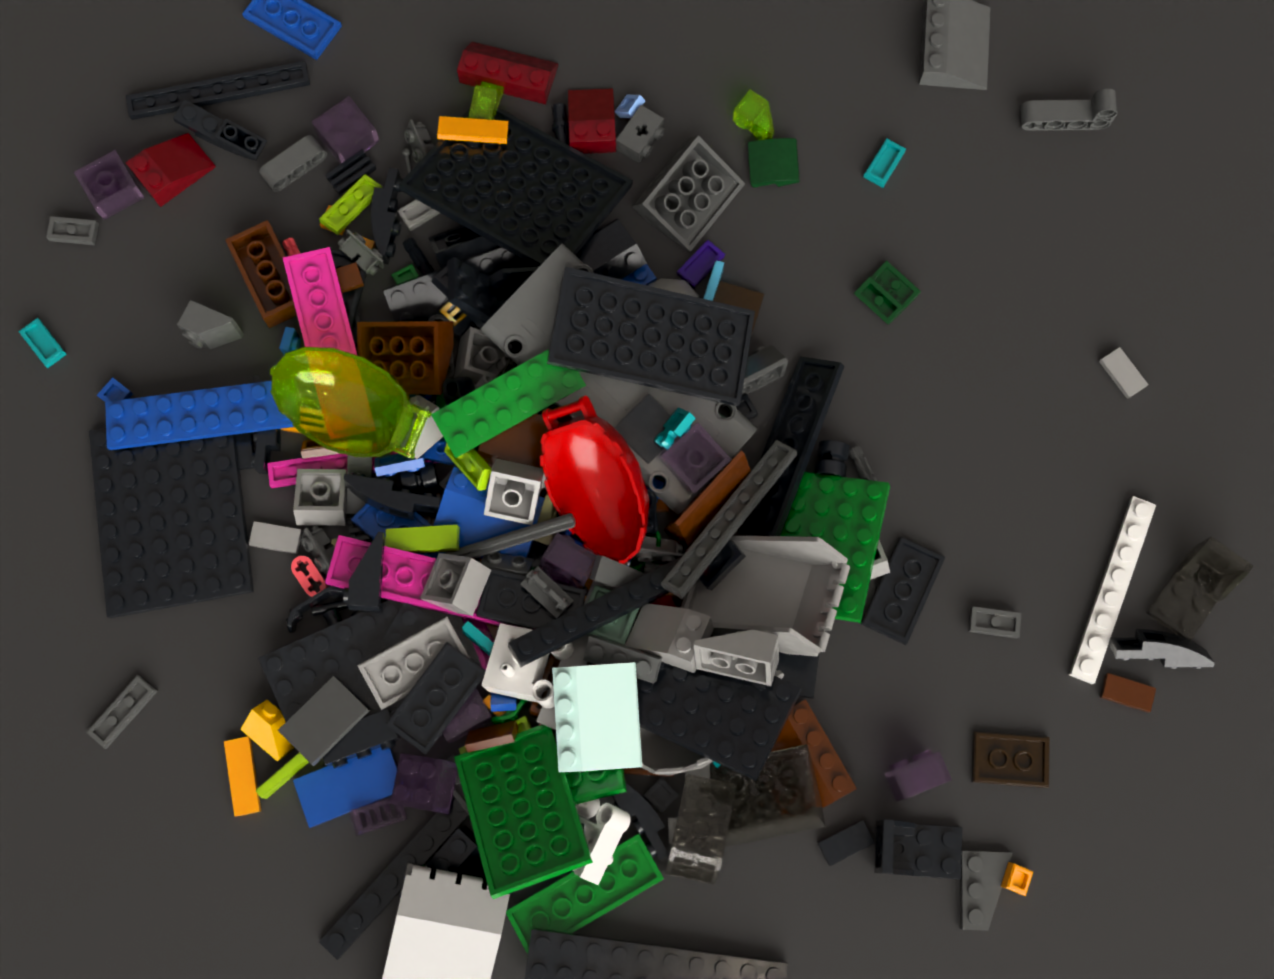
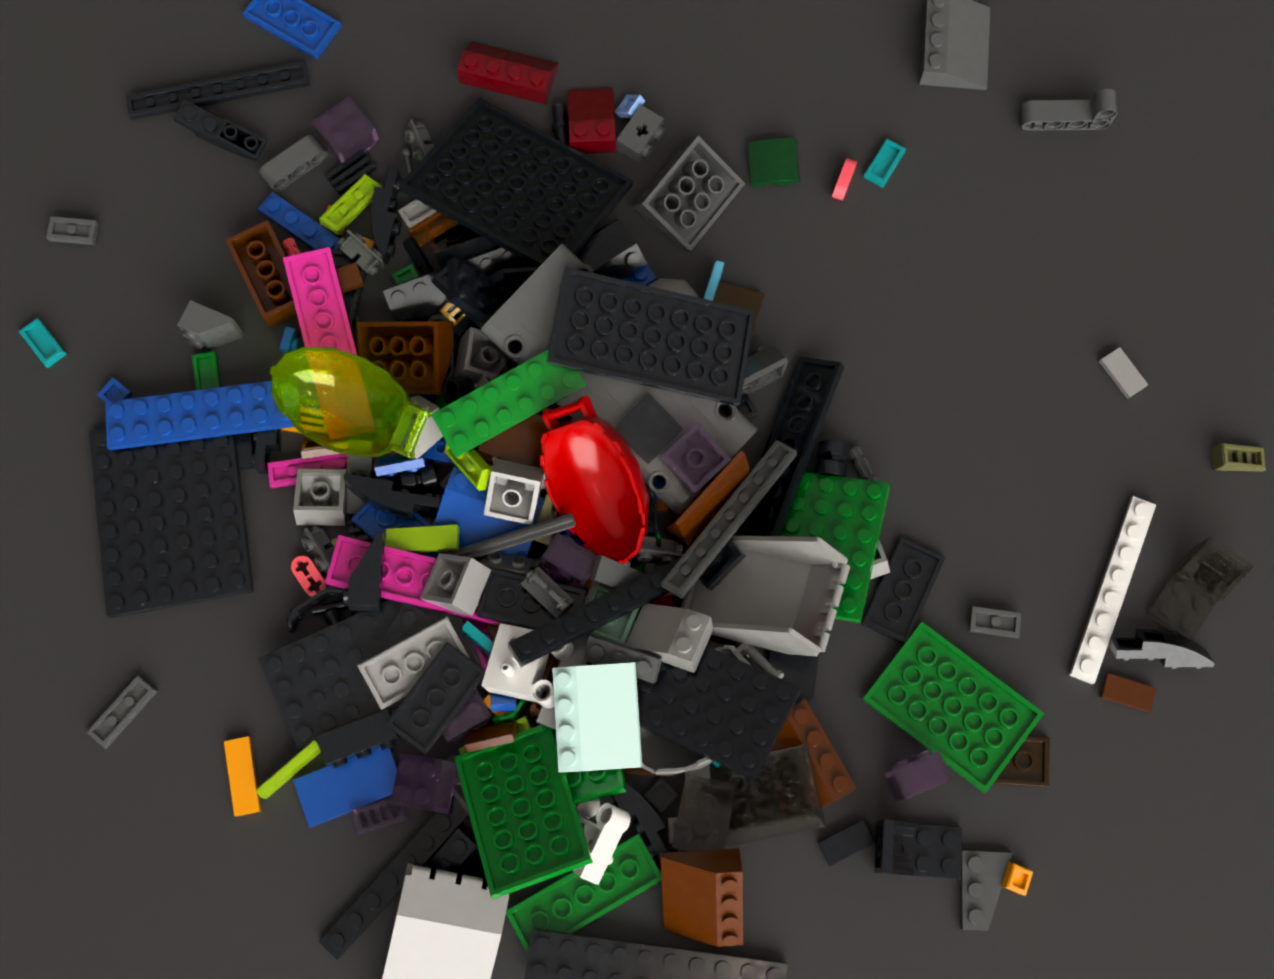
clear purple brick [74,150,145,220] -> none
dark red slope [126,133,216,207] -> none
yellow slope [240,700,294,762] -> none
light grey tile [248,521,303,554] -> none
dark grey tile [278,676,369,766] -> none
light orange tile [437,116,508,144] -> none
clear neon green slope [468,81,504,120] -> none
teal plate [654,407,696,450] -> none
dark purple tile [677,240,725,289] -> none
light grey slope [694,629,779,686] -> none
clear neon green slope [733,89,774,140] -> none
dark green slope [854,260,921,325] -> none
none -> green tile [191,351,221,390]
none -> blue plate [258,192,340,250]
none -> clear orange tile [408,211,458,247]
none -> reddish brown slope [660,848,743,947]
none -> coral beam [832,158,858,201]
none -> green plate [862,622,1045,794]
none -> olive slope [1211,443,1266,472]

